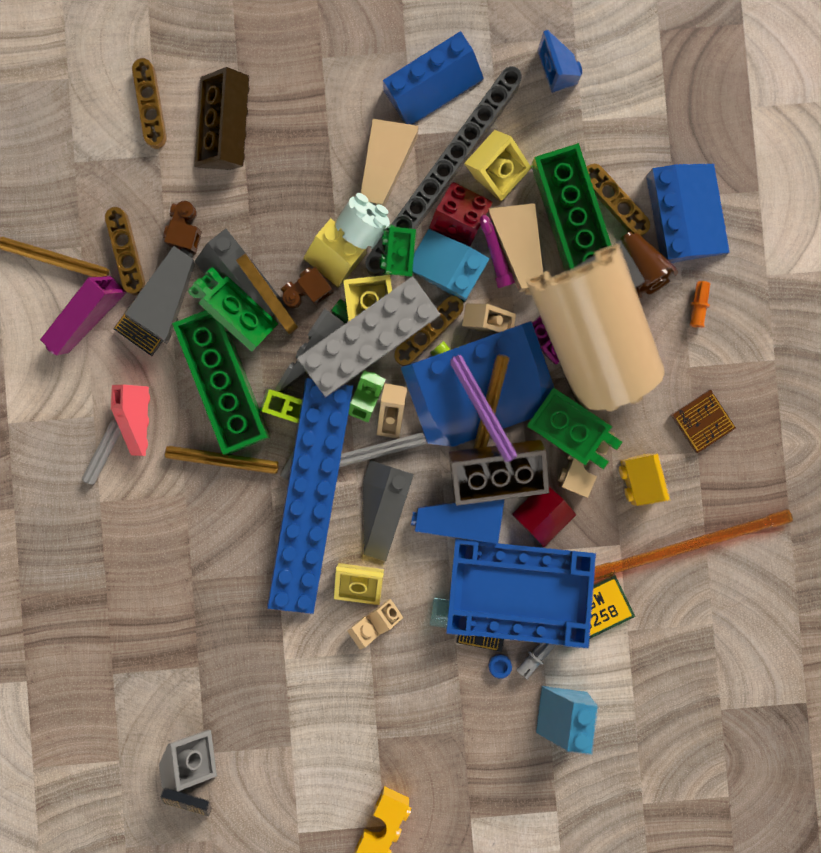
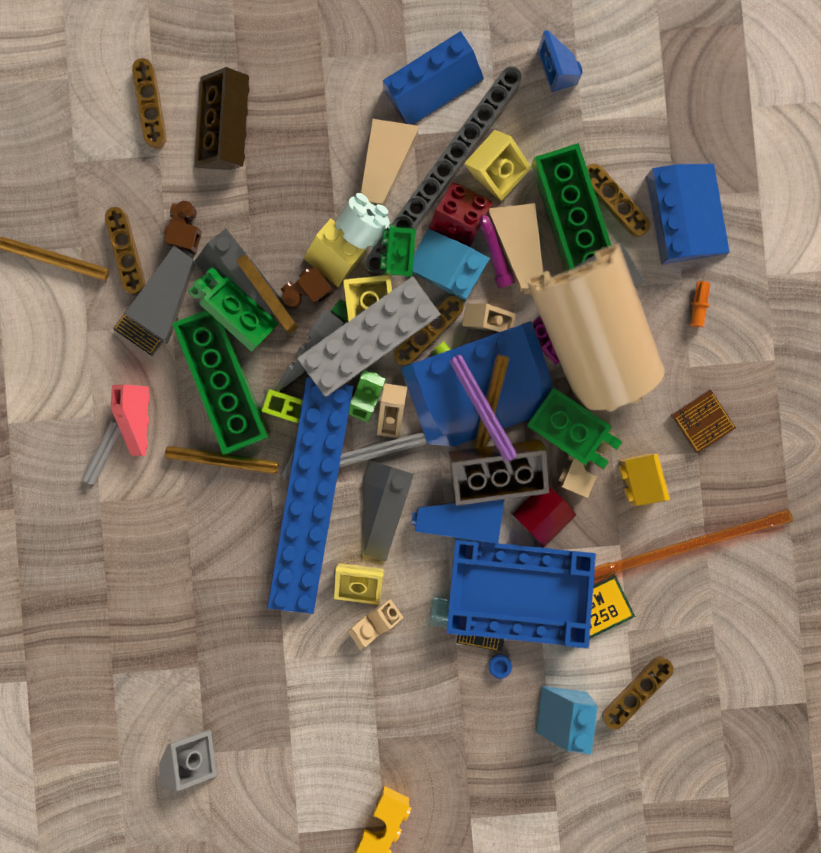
magenta slope [40,276,127,356] -> none
black tile [160,788,212,816] -> none
light grey axle [516,643,556,680] -> none
reddish brown cone [620,232,678,298] -> none
none -> pearl gold beam [602,656,674,730]

